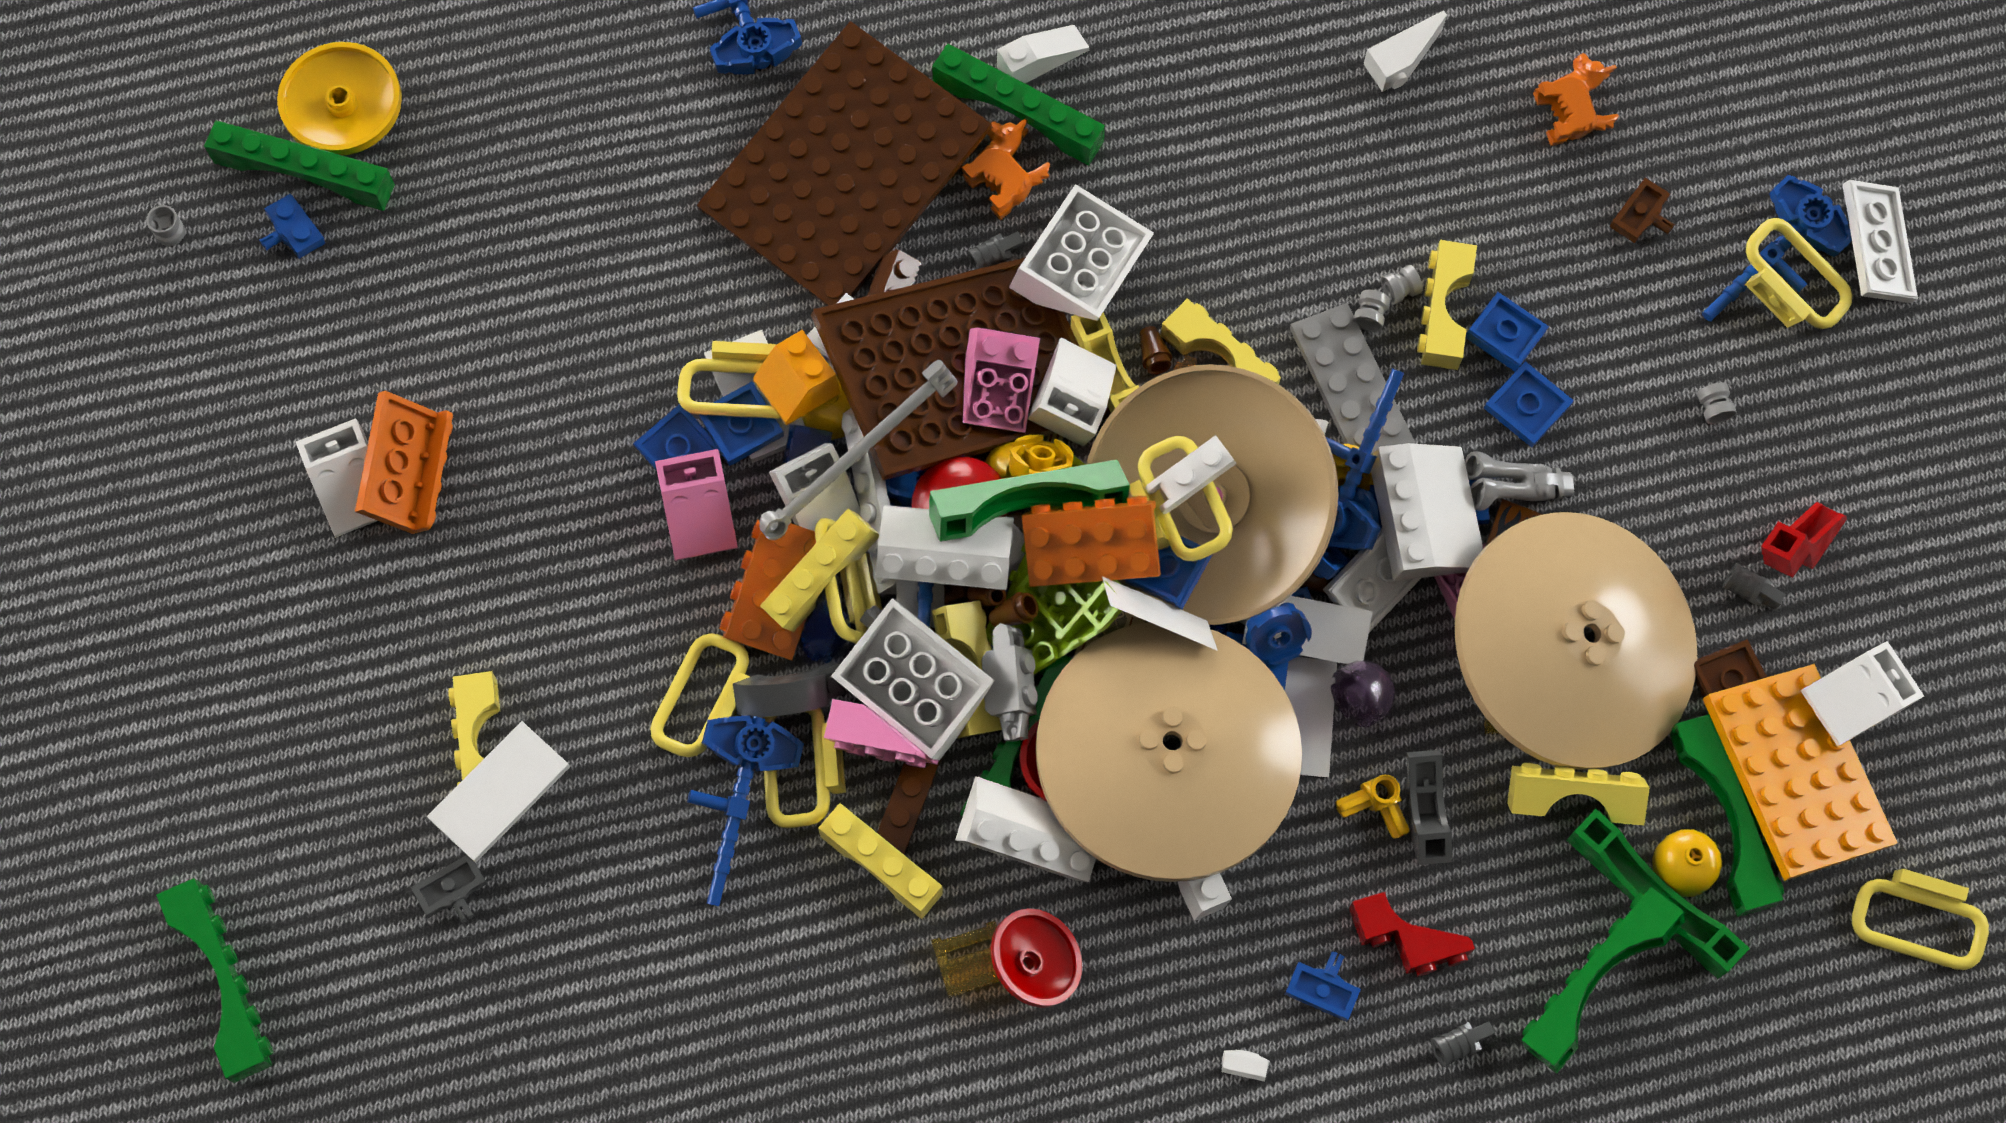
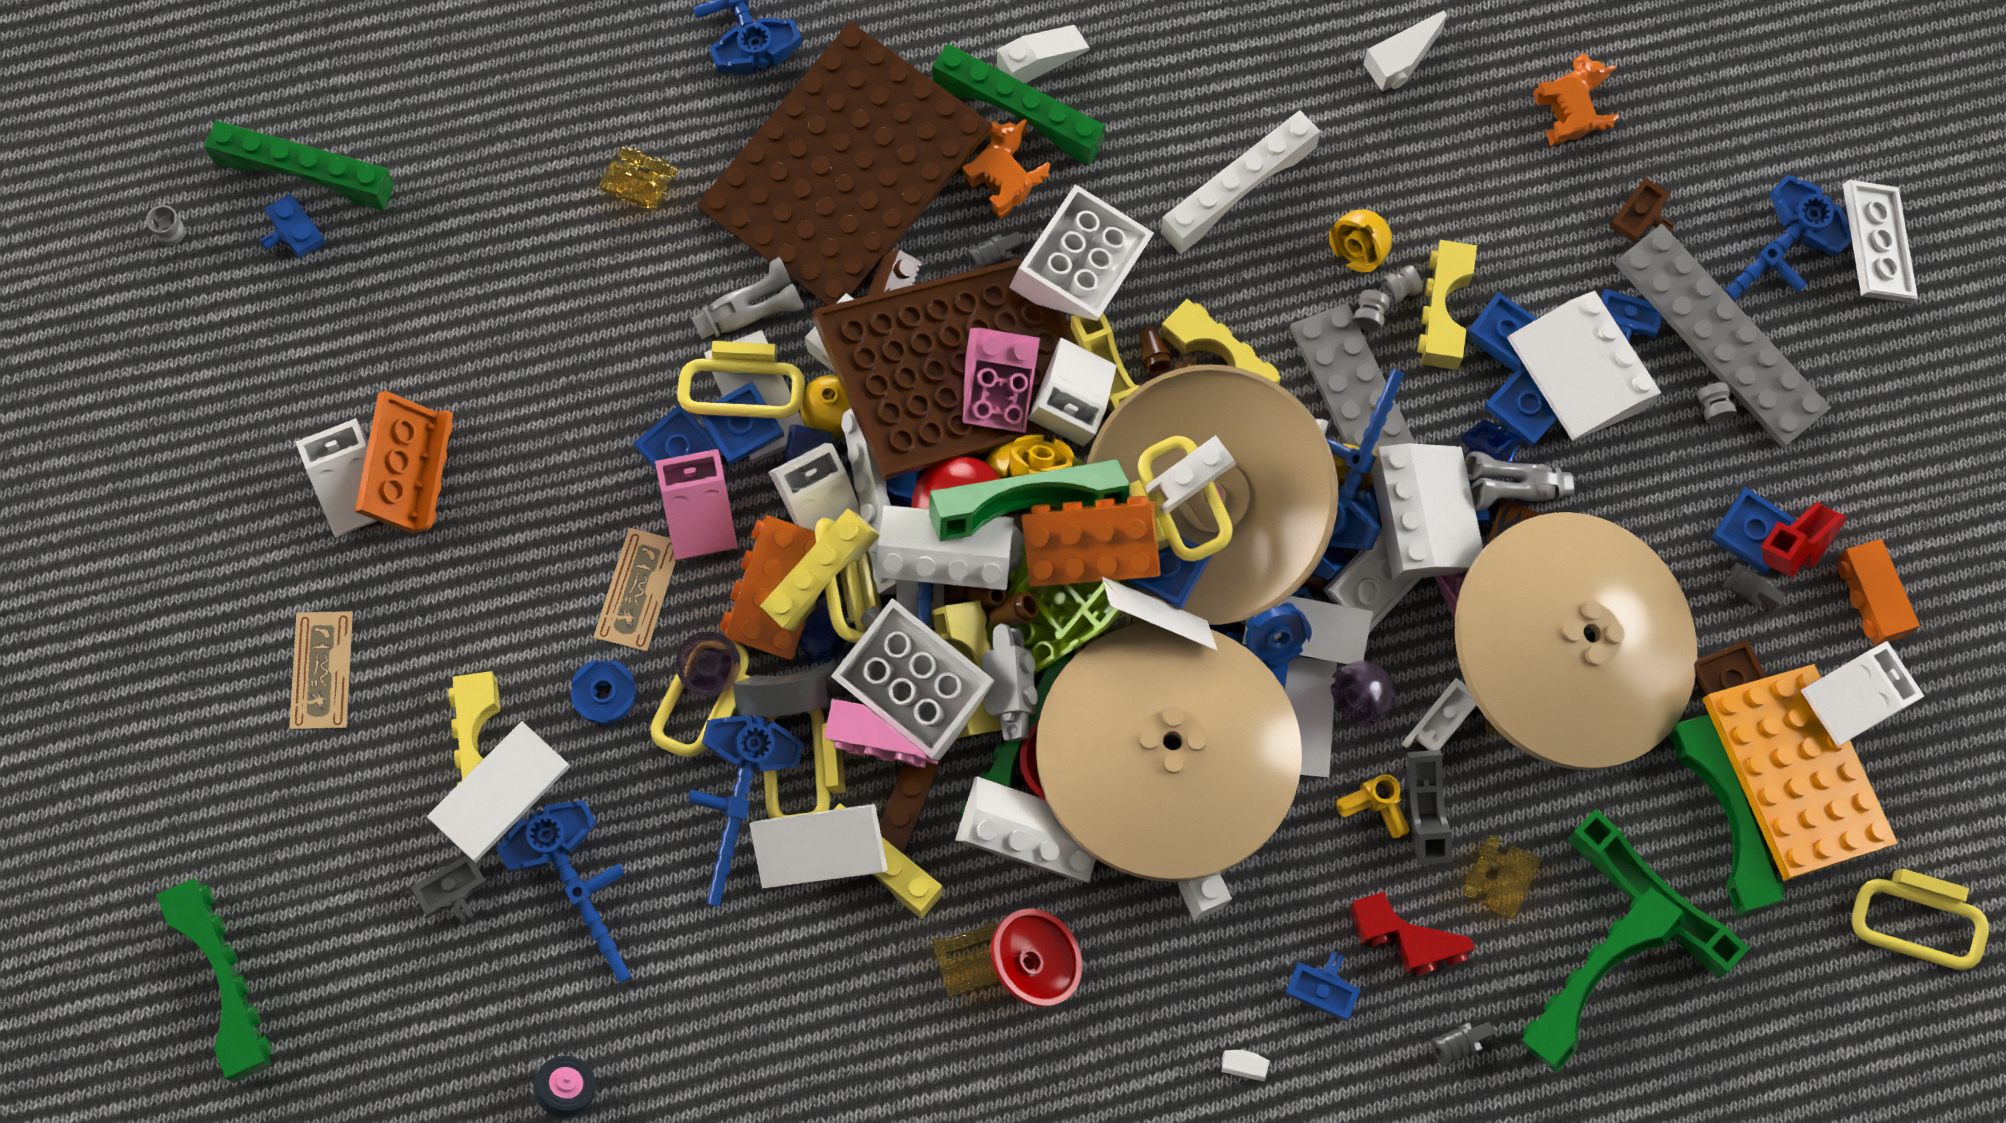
yellow dish [277,42,402,156] -> none
light orange slope [753,330,840,426] -> none
light grey hinge [759,360,958,540] -> none
light yellow arch [1507,763,1650,826] -> none
yellow cylinder [1652,829,1722,897] -> none
light yellow bar [1745,218,1853,329] -> none
none -> tan sticker [289,611,353,729]
none -> blue bar [496,800,632,984]
none -> black wheel [534,1056,596,1118]
none -> blue plate [571,660,638,726]
none -> tan sticker [593,528,676,651]
none -> clear yellow plate [599,146,678,212]
none -> cylinder [675,632,741,697]
none -> light grey piece [691,257,804,339]
none -> white tile [749,804,888,888]
none -> white arch [1161,110,1320,254]
none -> yellow cylinder [1329,209,1392,273]
none -> white hinge [1402,678,1477,750]
none -> clear blue slope [1461,419,1523,462]
none -> clear yellow plate [1463,835,1542,920]
none -> white slope [1507,291,1661,441]
none -> blue plate [1601,289,1662,342]
none -> light grey plate [1614,224,1831,449]
none -> blue plate [1710,487,1797,574]
none -> orange brick [1837,538,1920,647]

